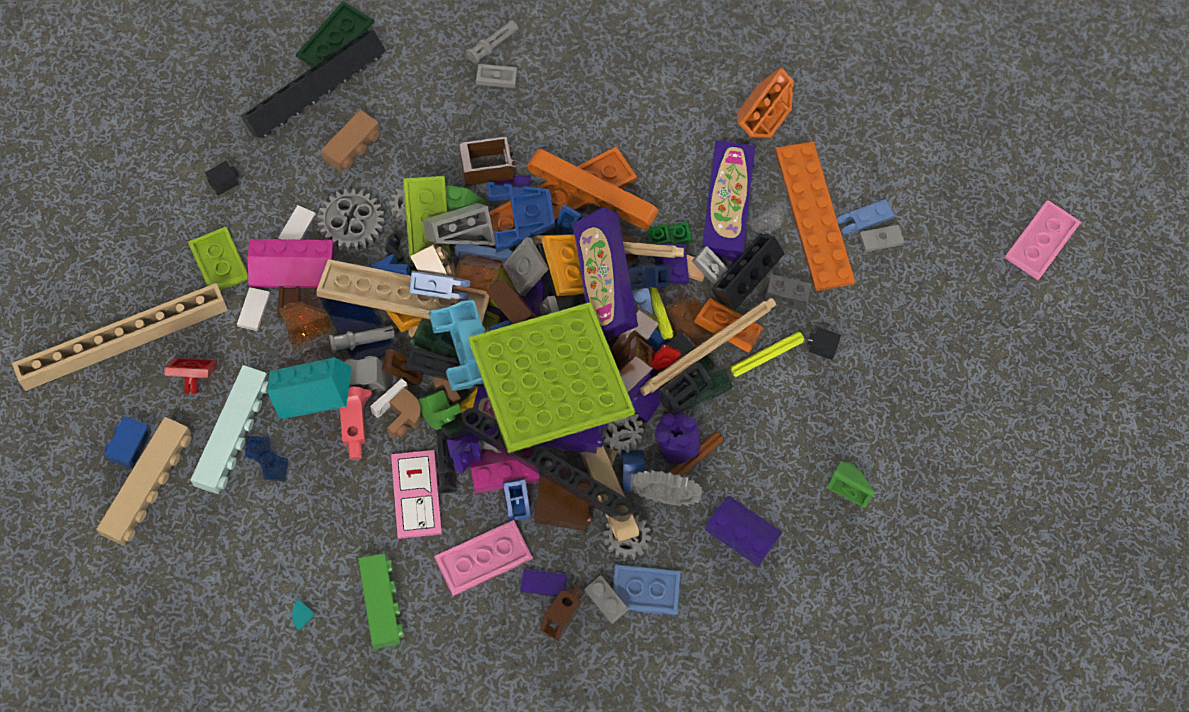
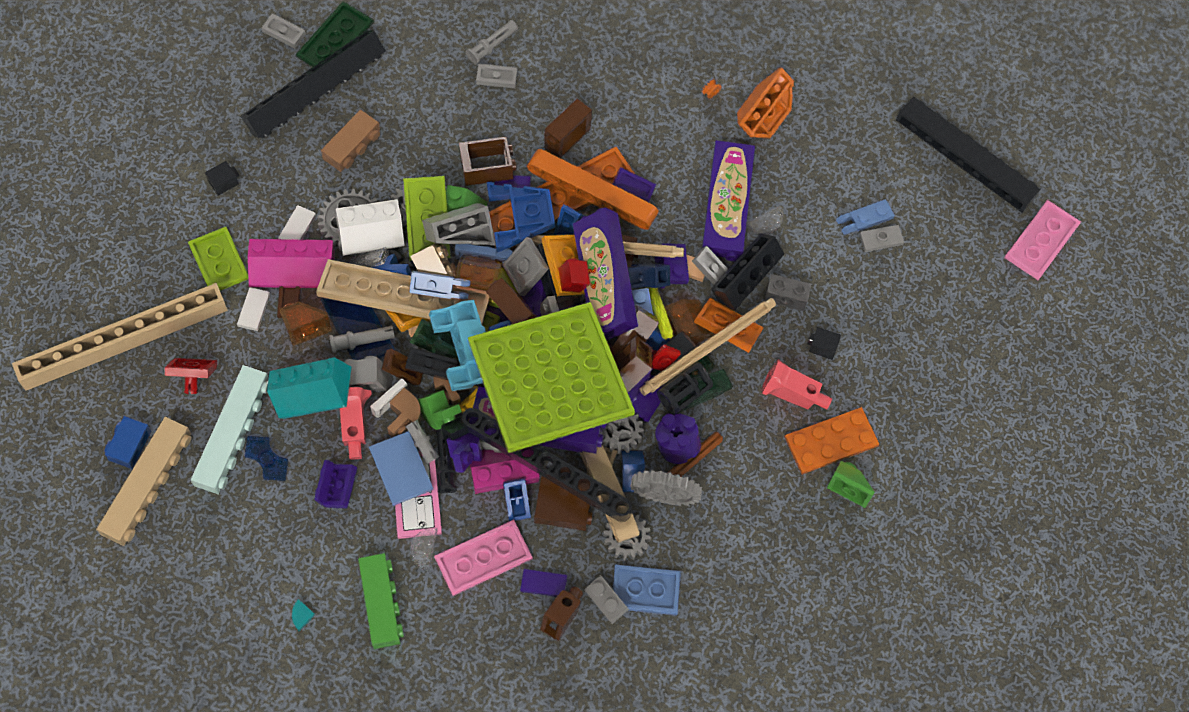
green slope [648,221,693,245] -> none
dark purple slope [705,496,783,567] -> none
neon yellow axle [730,332,804,377] -> none
orange plate [775,141,855,291] -> none
none -> light grey plate [261,14,306,49]
none -> dark purple bracket [314,460,357,509]
none -> white slope [336,199,404,256]
none -> clear tile [347,247,389,268]
none -> medium blue tile [369,431,433,506]
none -> light grey pin [405,420,439,464]
none -> clear plate [411,528,438,572]
none -> reddish brown window [544,99,592,158]
none -> red brick [558,258,590,293]
none -> dark purple tile [612,168,656,203]
none -> orange bush [702,79,721,99]
none -> coral piece [761,360,832,410]
none -> orange plate [784,407,879,475]
none -> black brick [896,96,1041,213]

